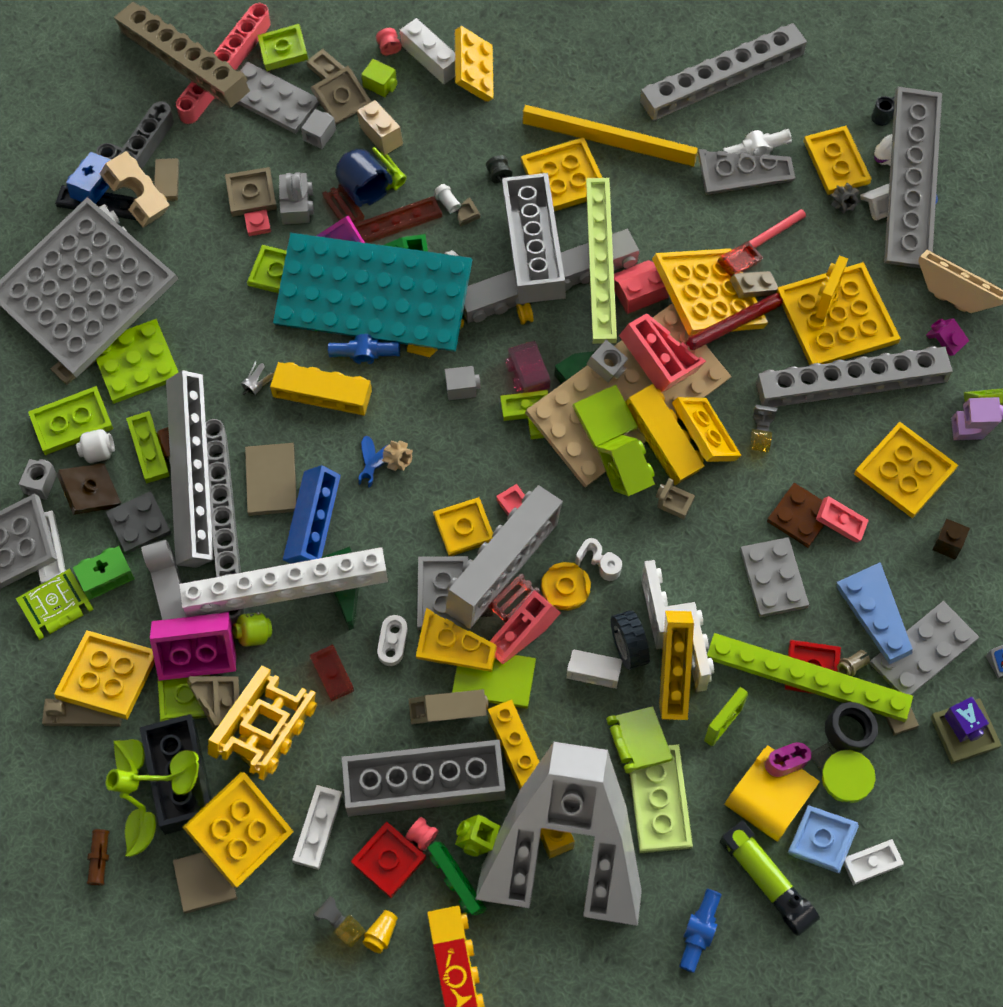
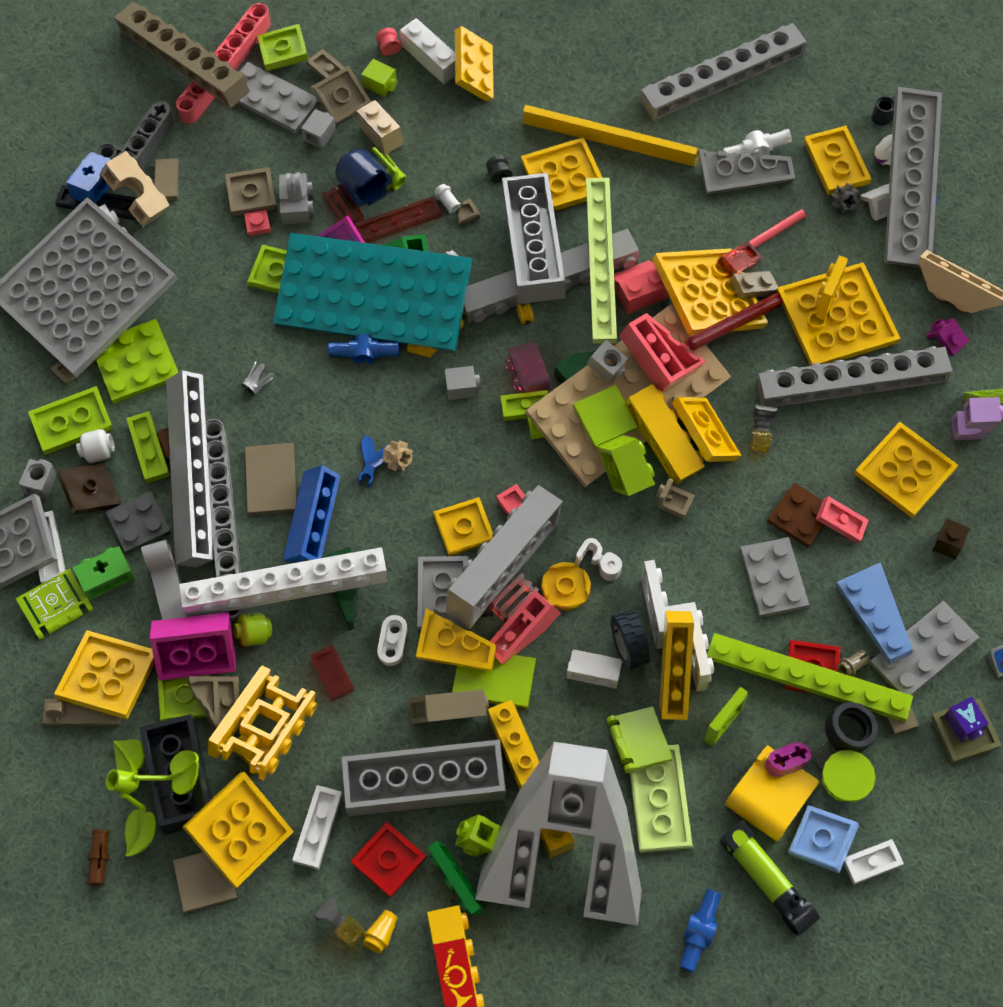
yellow brick [270,362,372,416] -> none
coral wheel [406,817,439,851] -> none

